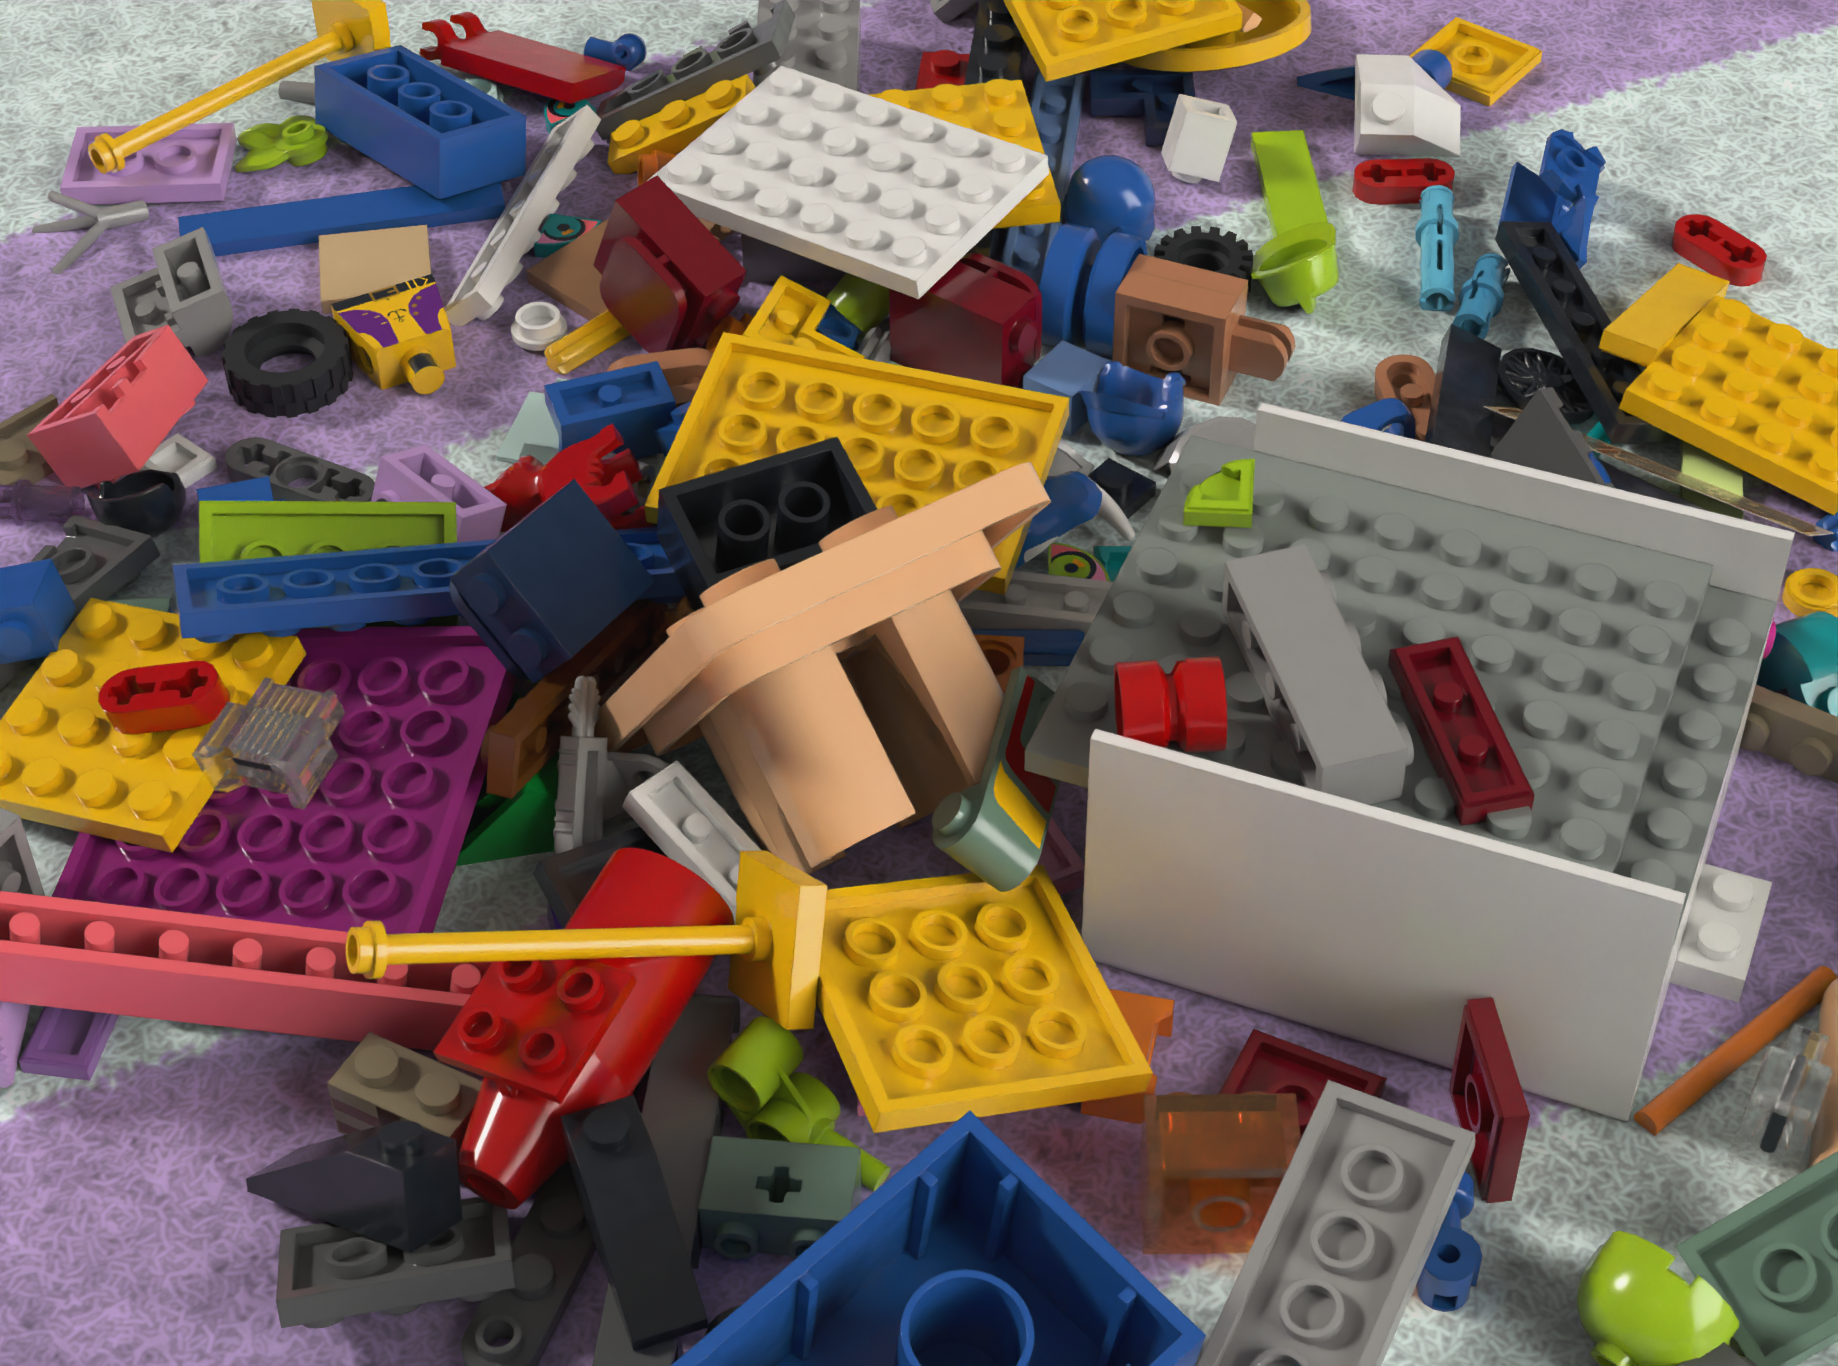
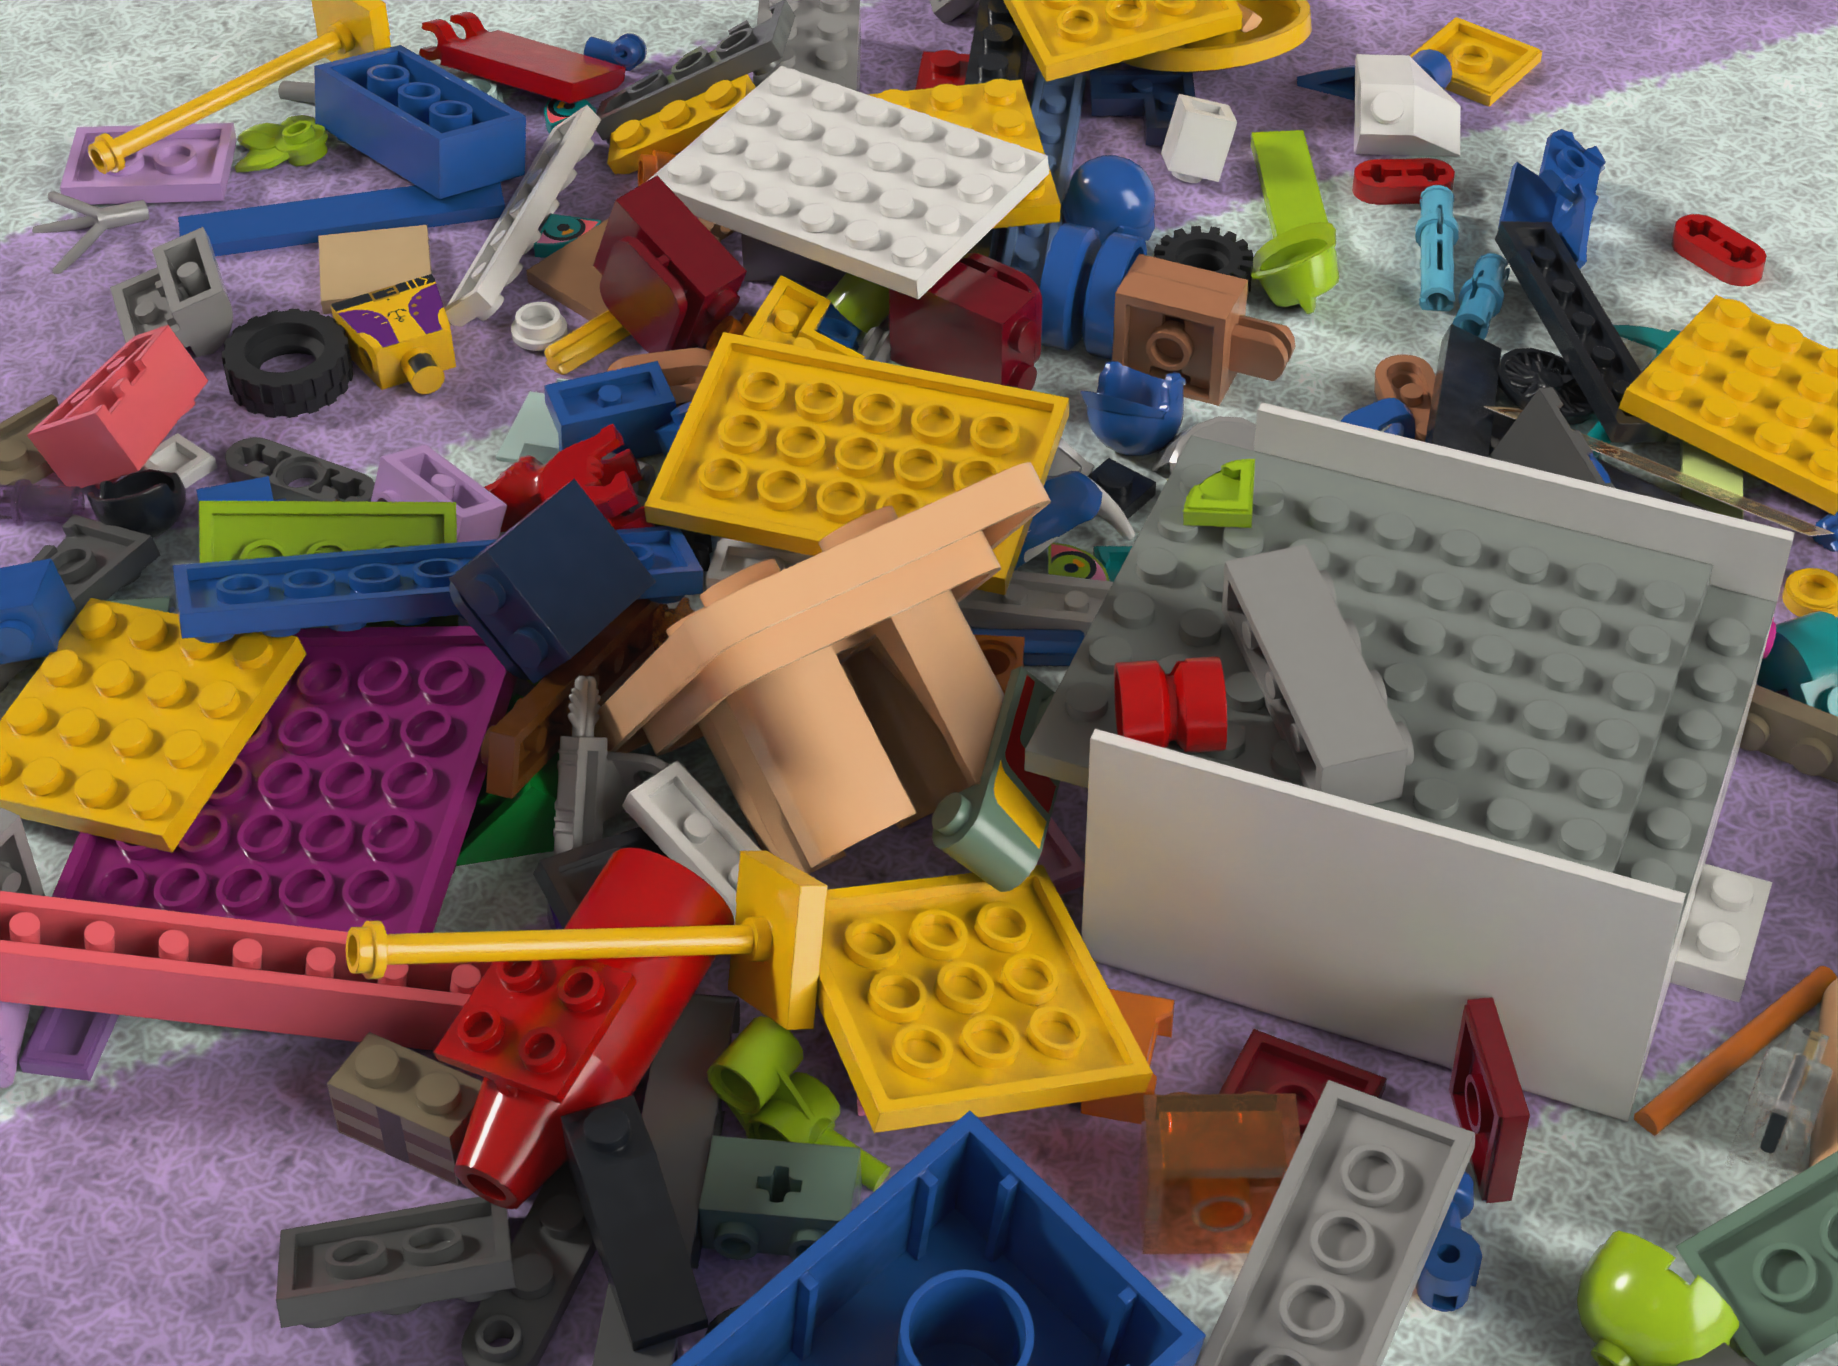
red beam [98,661,230,735] -> none
clear piece [192,678,345,809] -> none
black slope [246,1120,463,1253] -> none
black brick [657,437,877,612] -> none
medium blue brick [1023,340,1110,437] -> none
dark red tile [1388,636,1535,826] -> none
yellow tile [1599,263,1730,367] -> none

